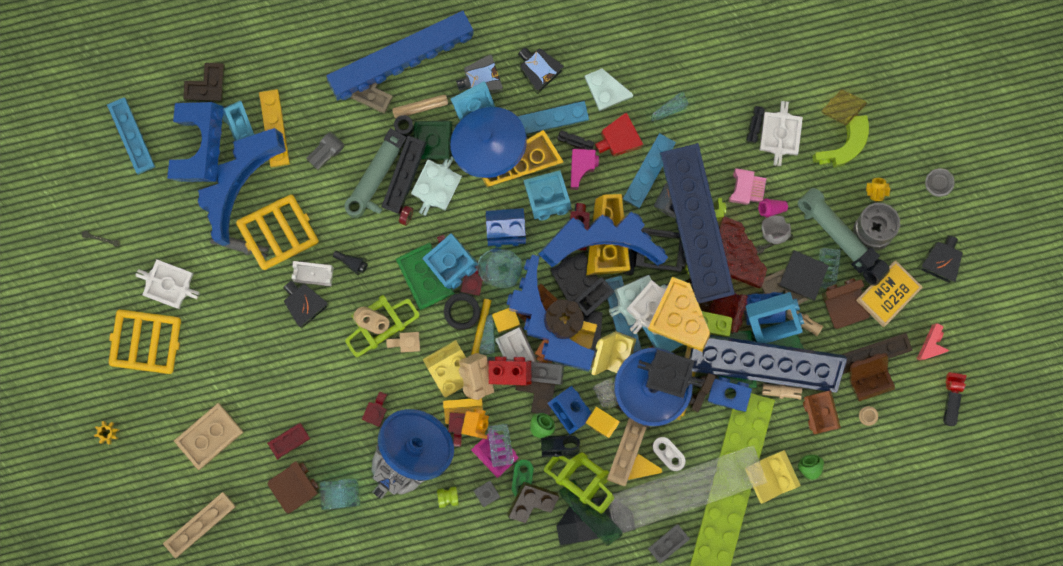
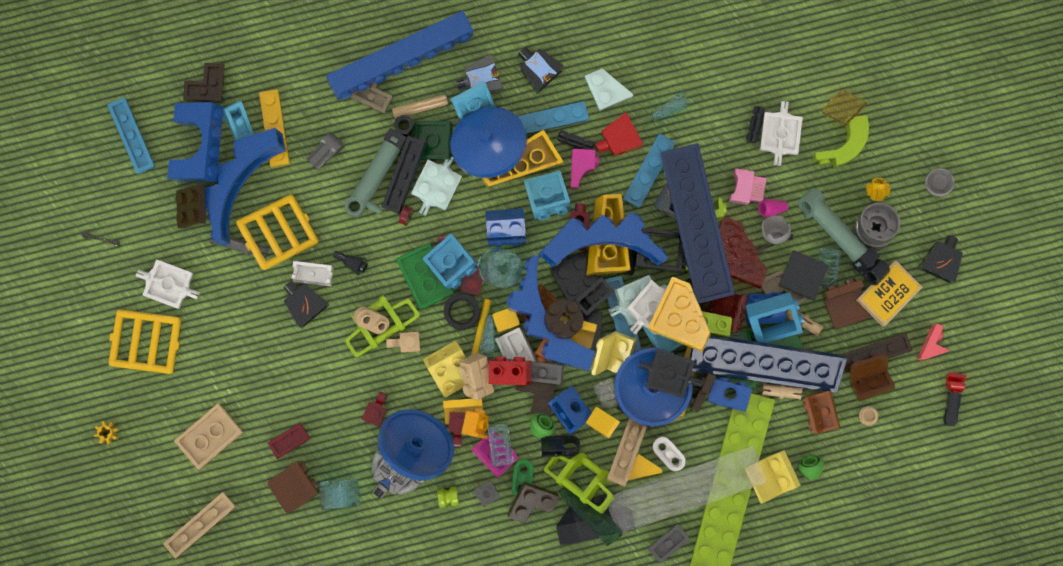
none -> dark brown plate [175,185,206,229]

